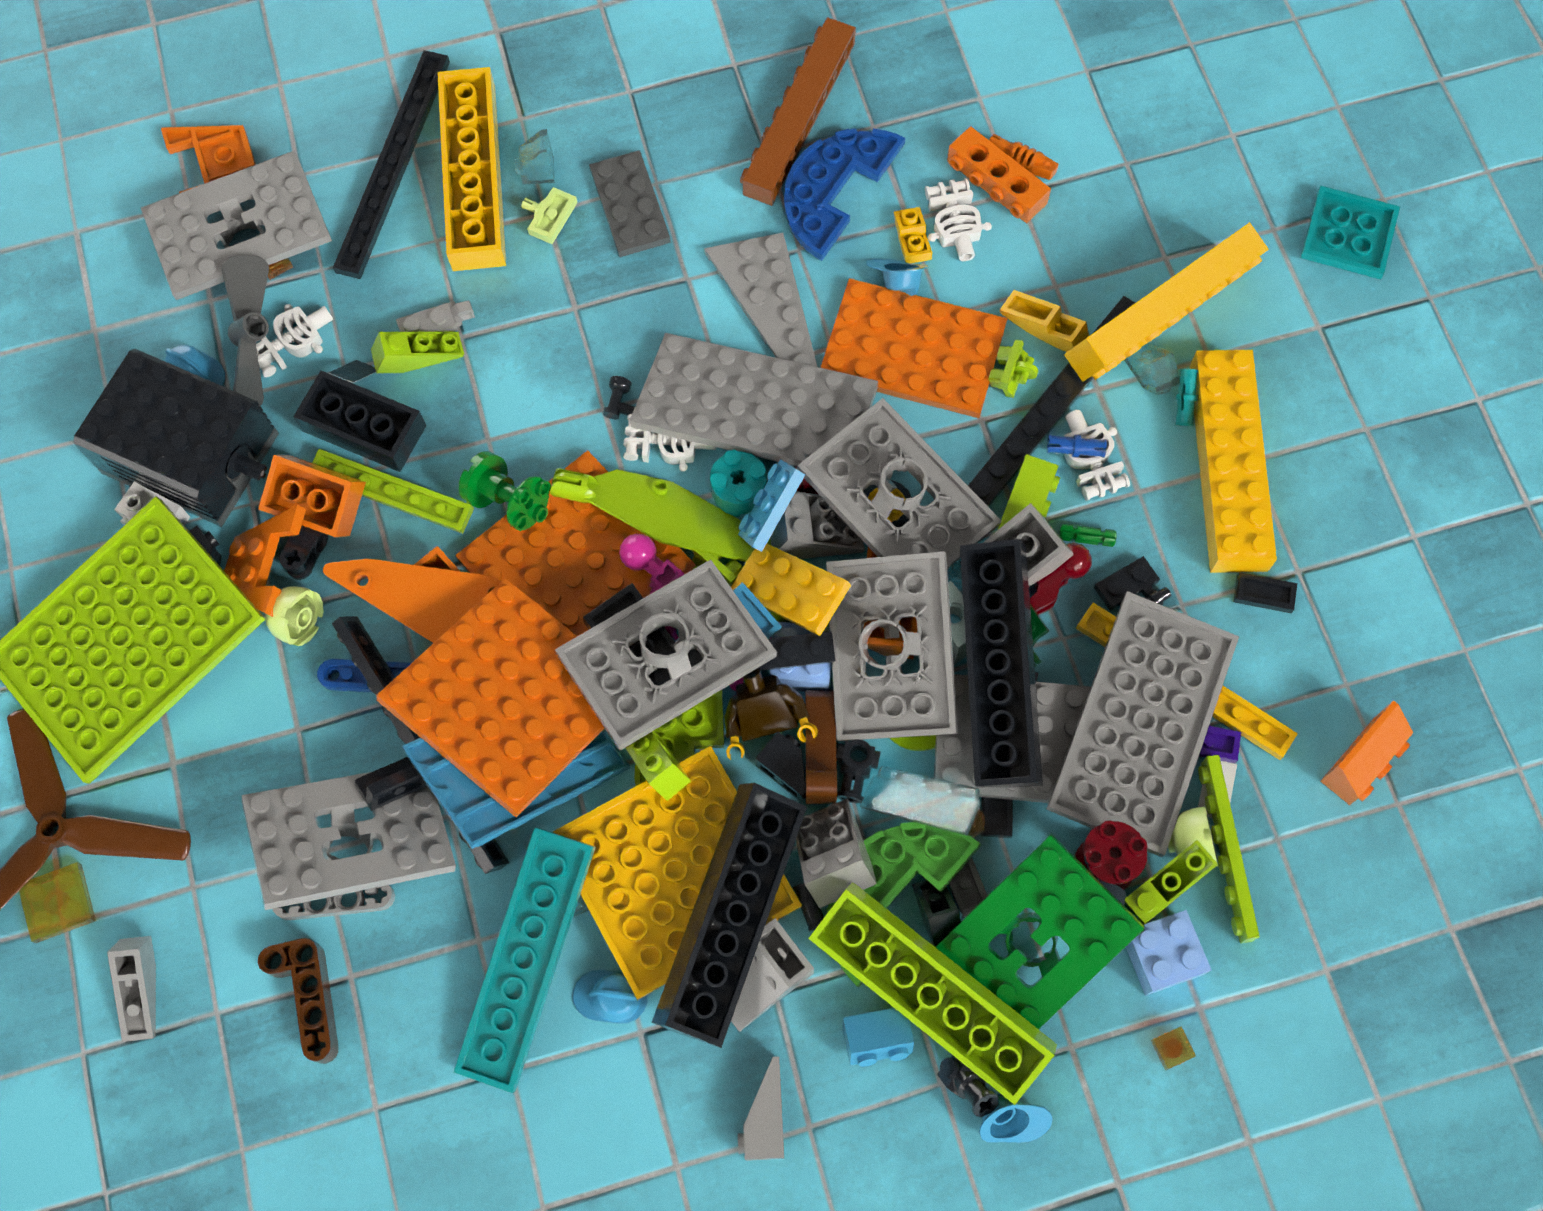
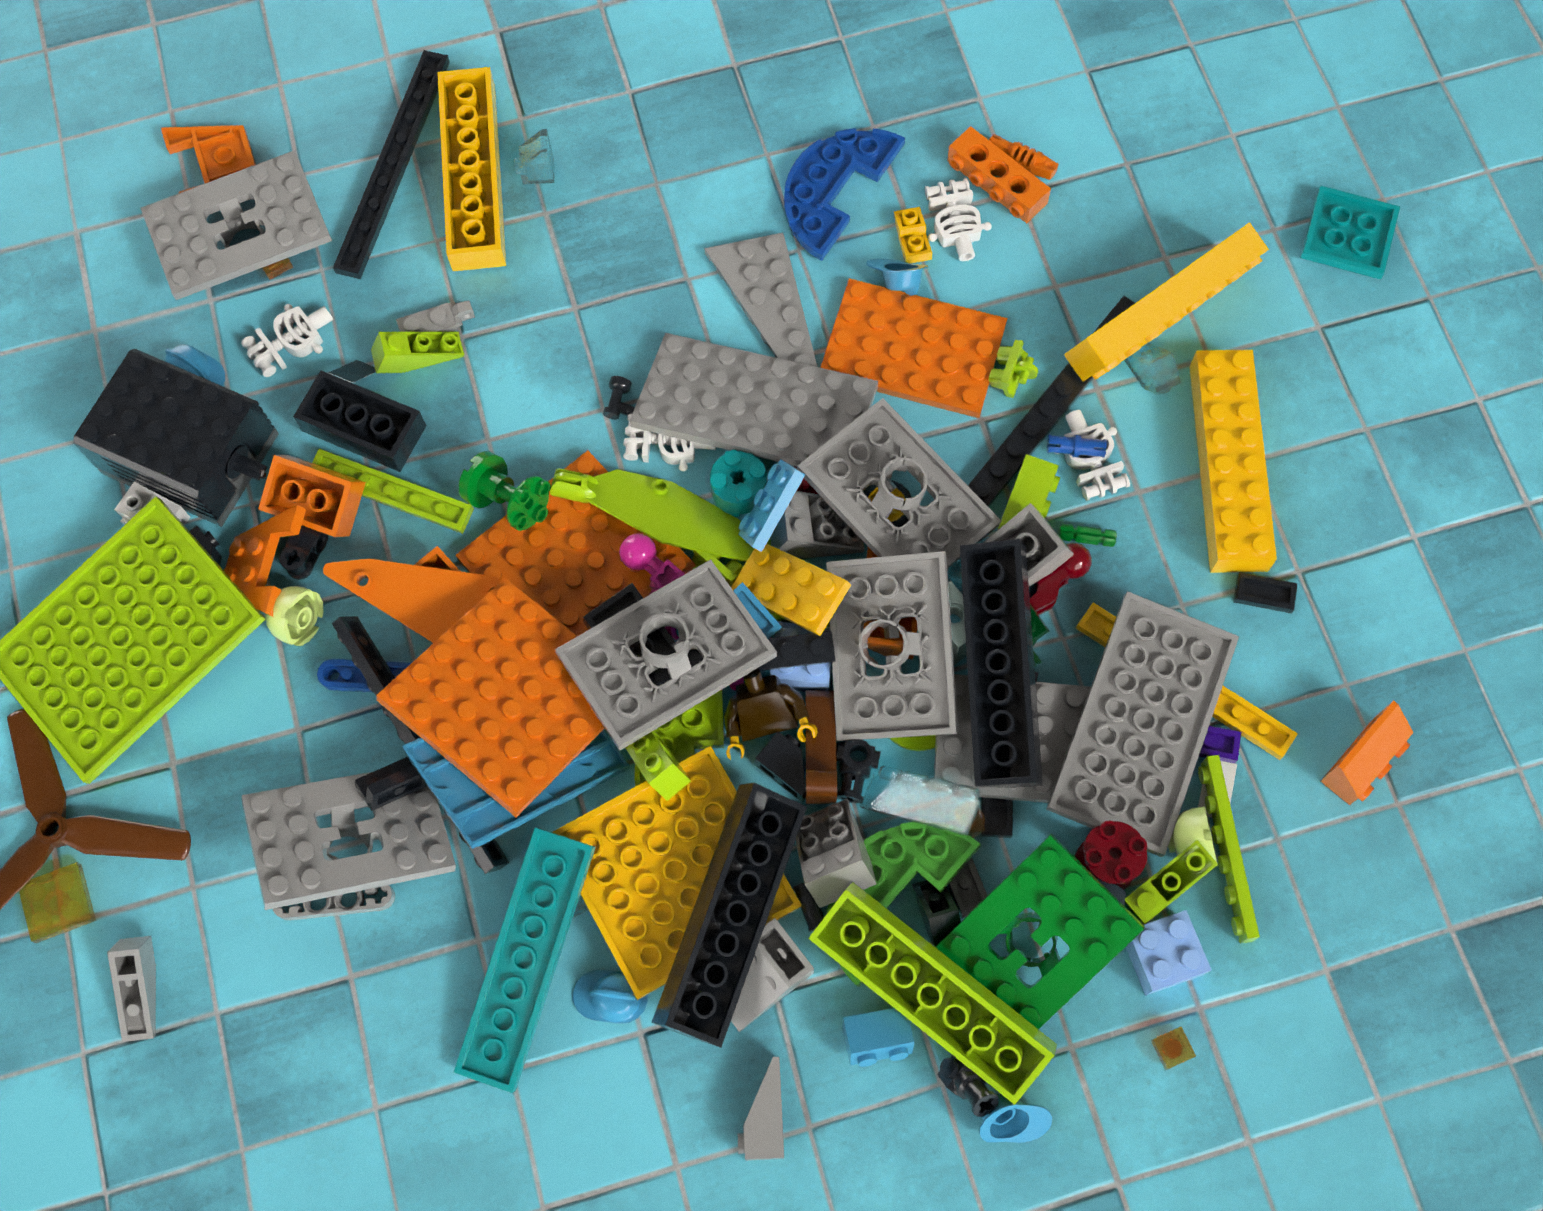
dark grey piece [222,255,269,406] -> none
reddish brown beam [258,938,339,1064] -> none
yellowish green plate [521,187,578,244] -> none
dark grey plate [589,150,671,257] -> none
dark orange brick [740,17,856,206] -> none
yellow slope [1000,290,1089,352] -> none
black plate [1094,556,1172,617] -> none
teal pin [1175,369,1198,426] -> none

